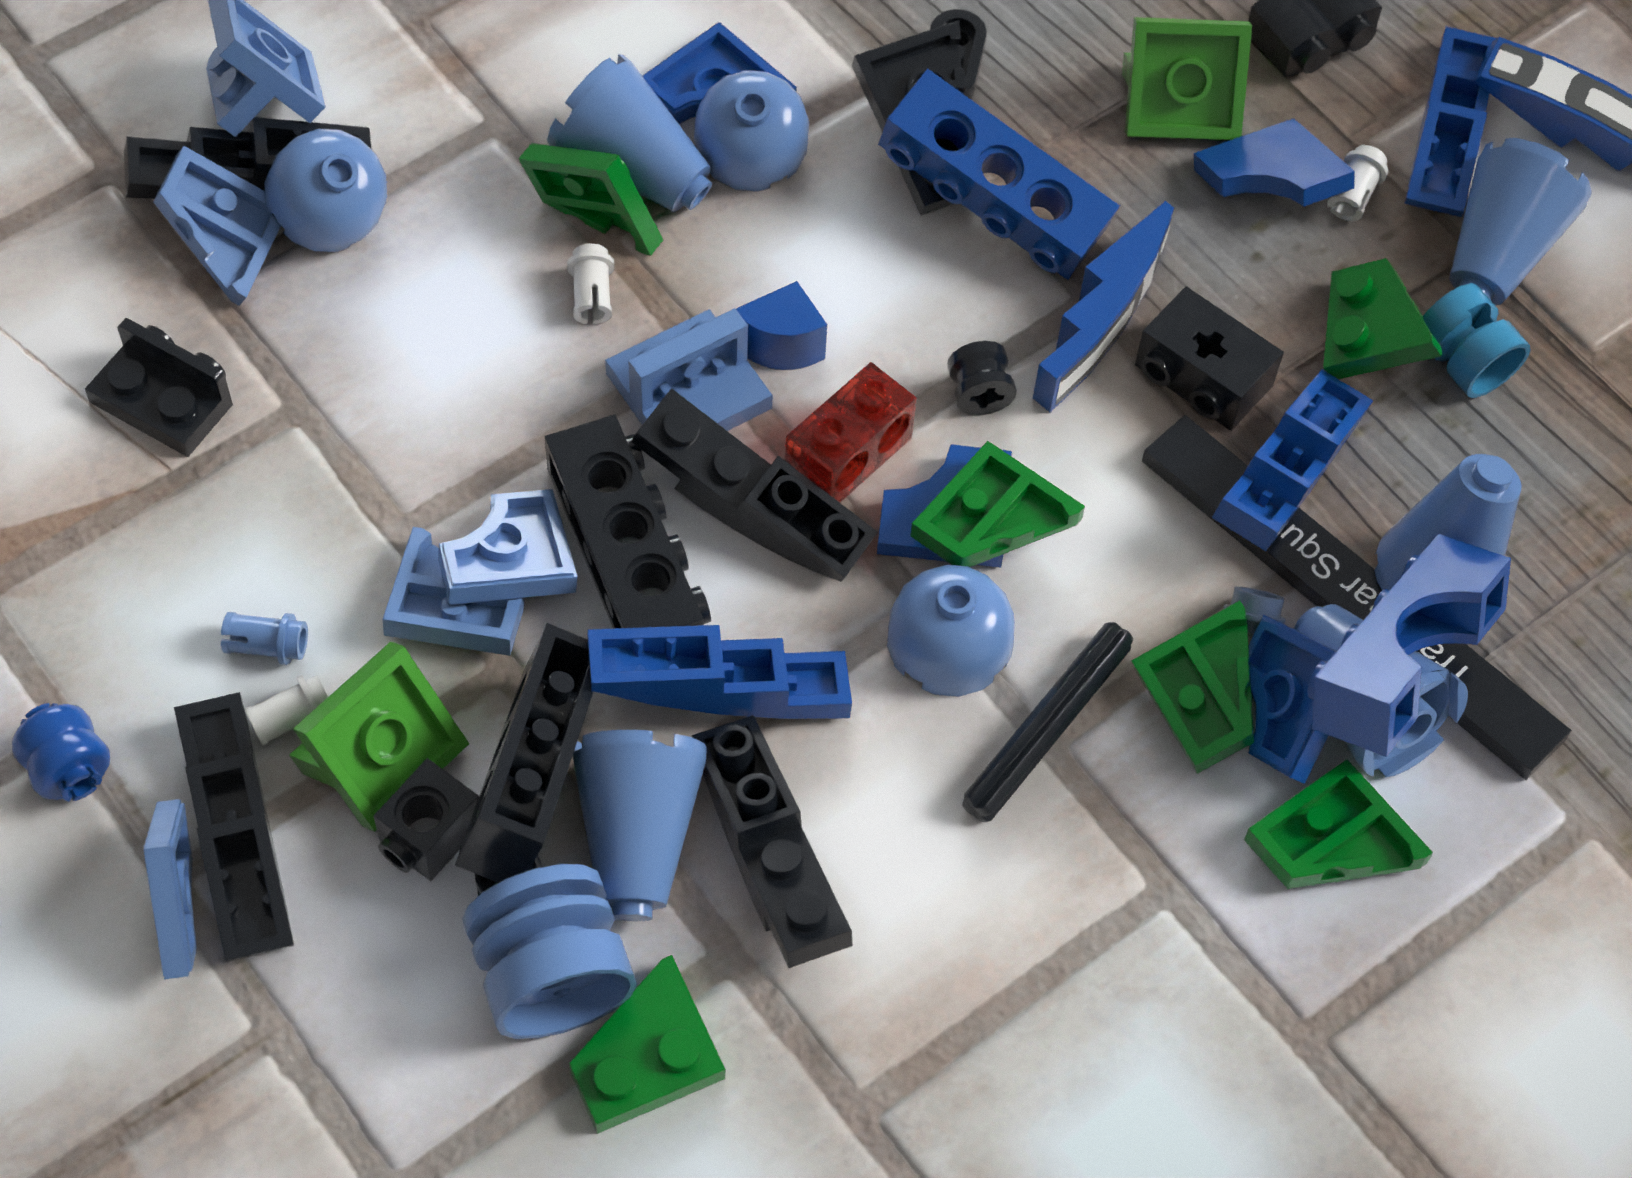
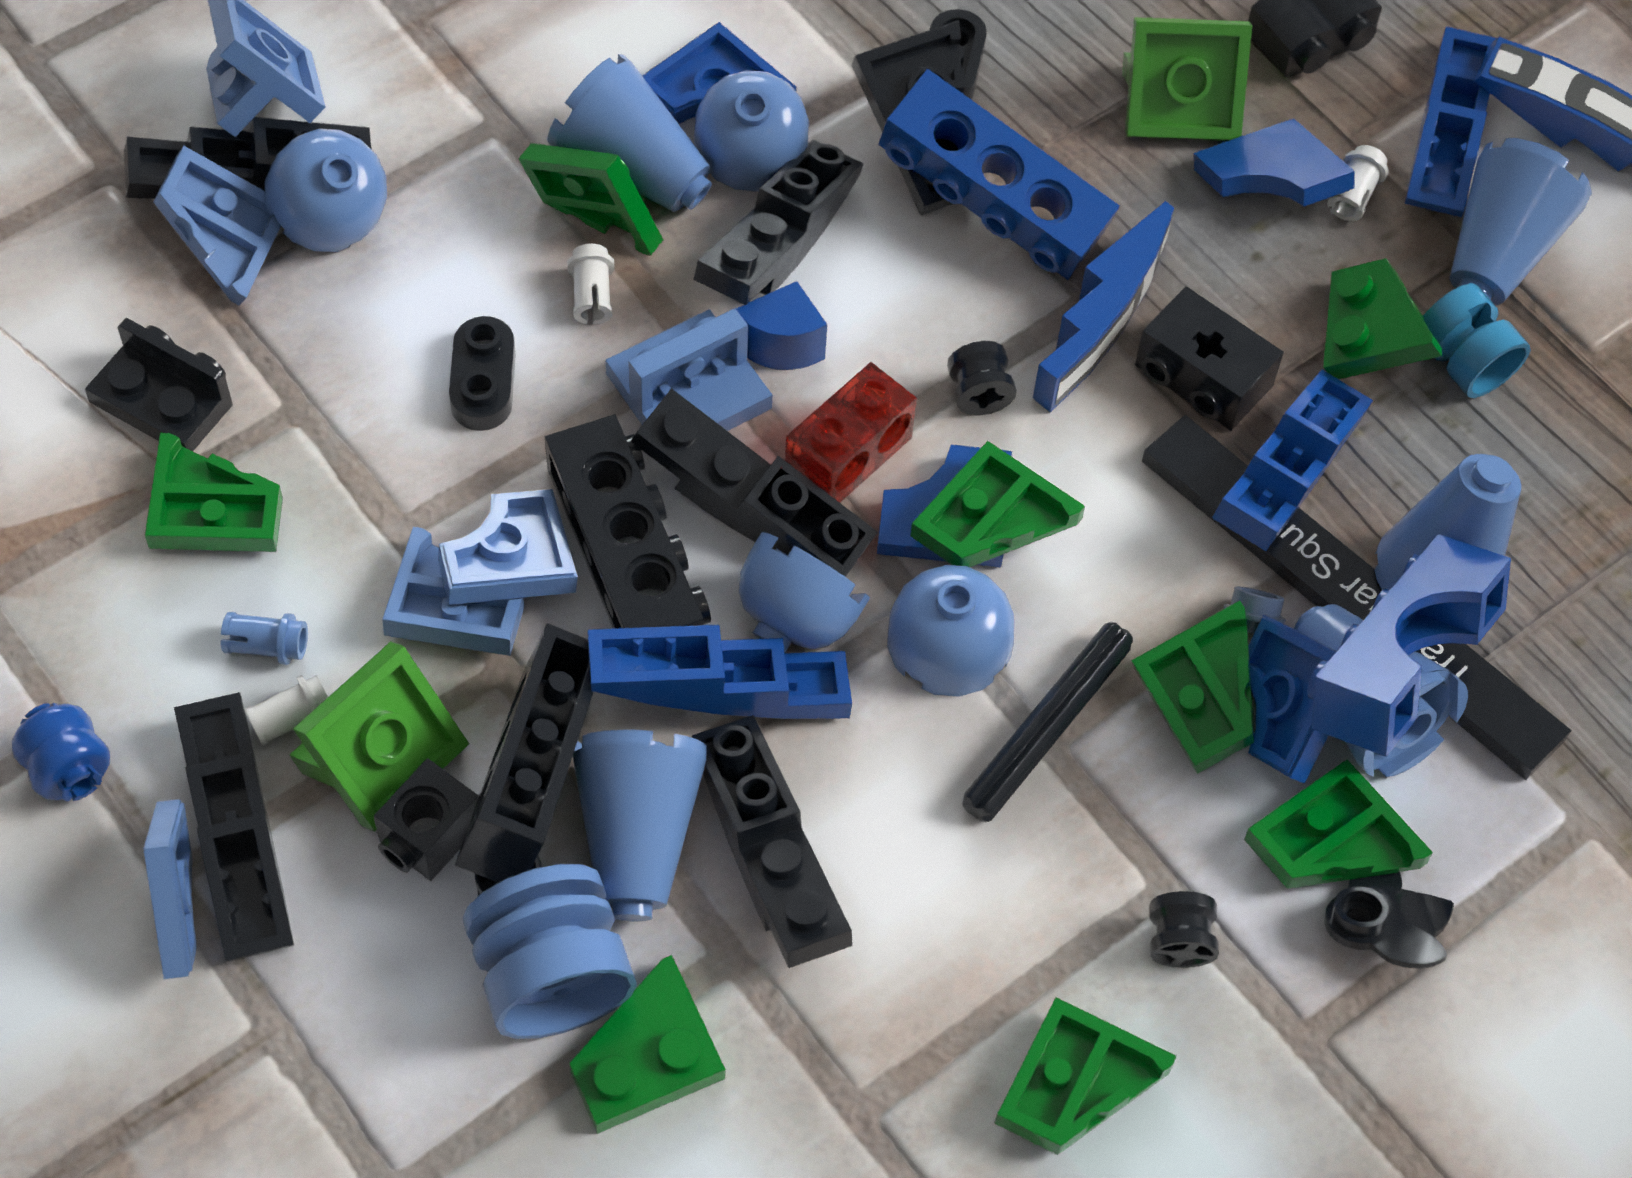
none -> green wing [145,433,283,552]
none -> black plate [449,316,516,431]
none -> black slope [693,139,864,305]
none -> medium blue cylinder [739,532,870,652]
none -> green wing [994,997,1177,1155]
none -> black wheel [1149,891,1219,968]
none -> black plate [1324,872,1454,969]

